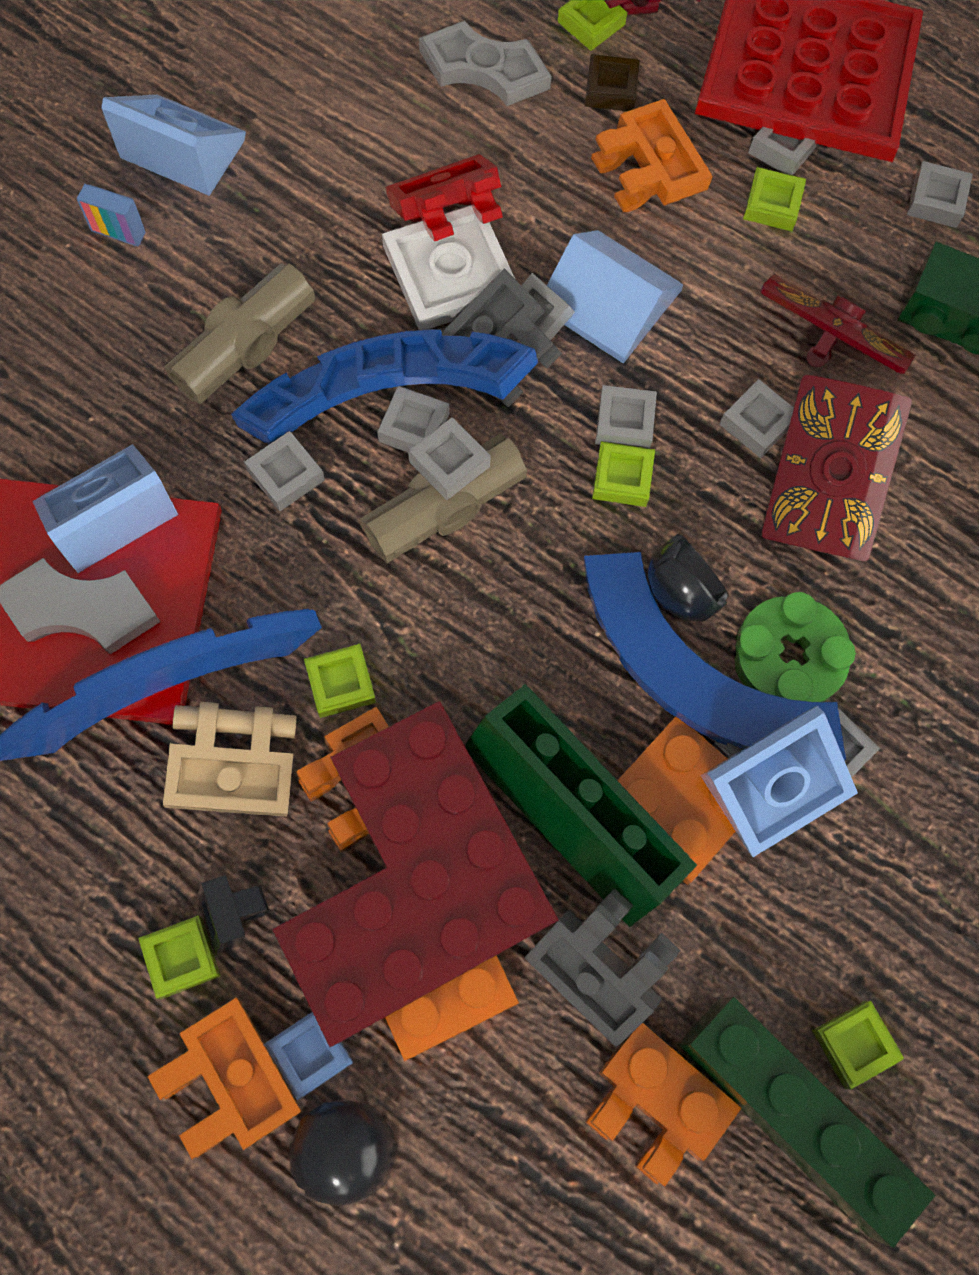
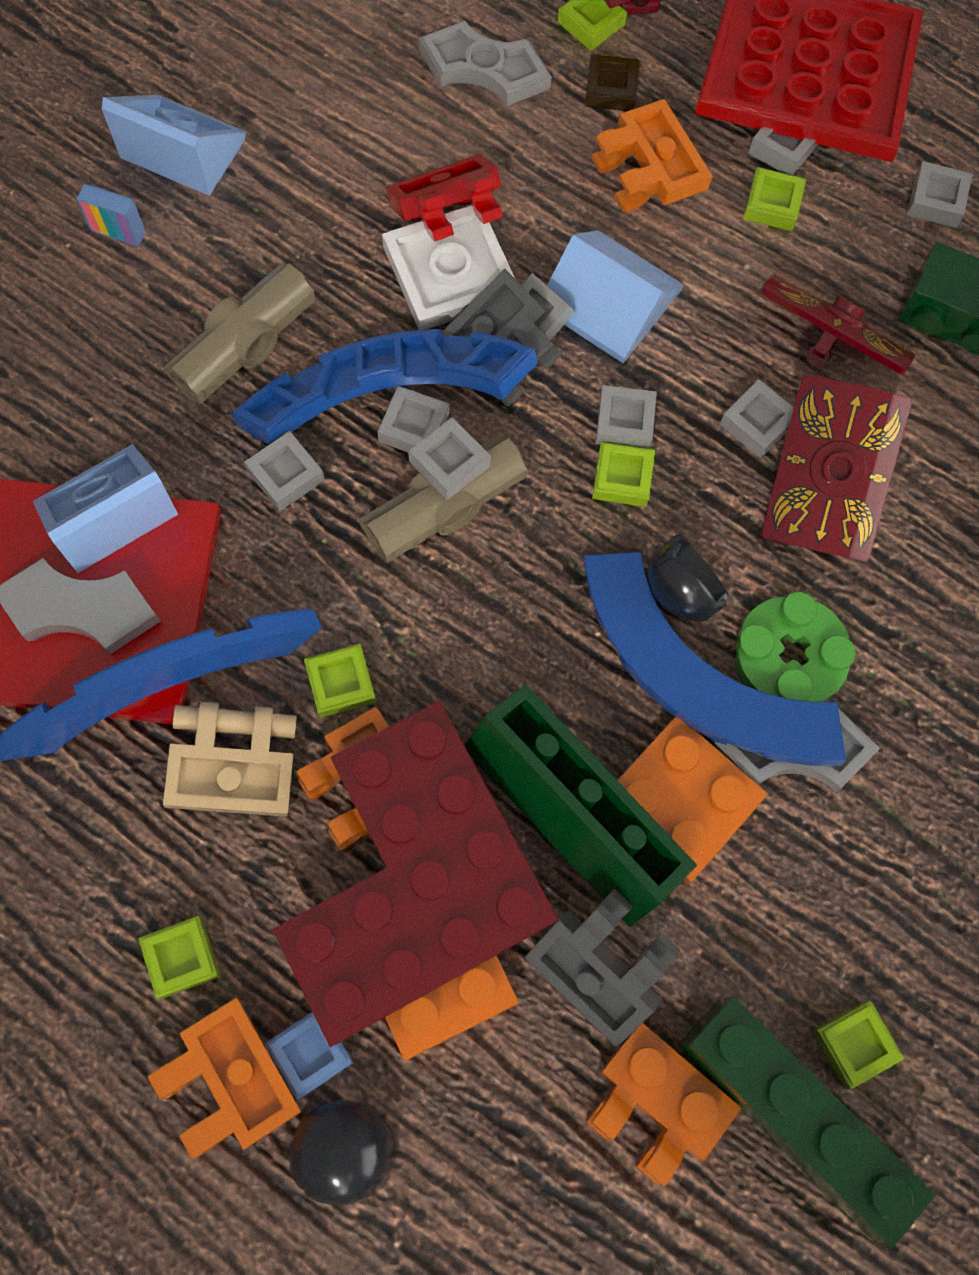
black tile [197,875,269,954] -> none
light blue slope [700,706,858,857] -> none

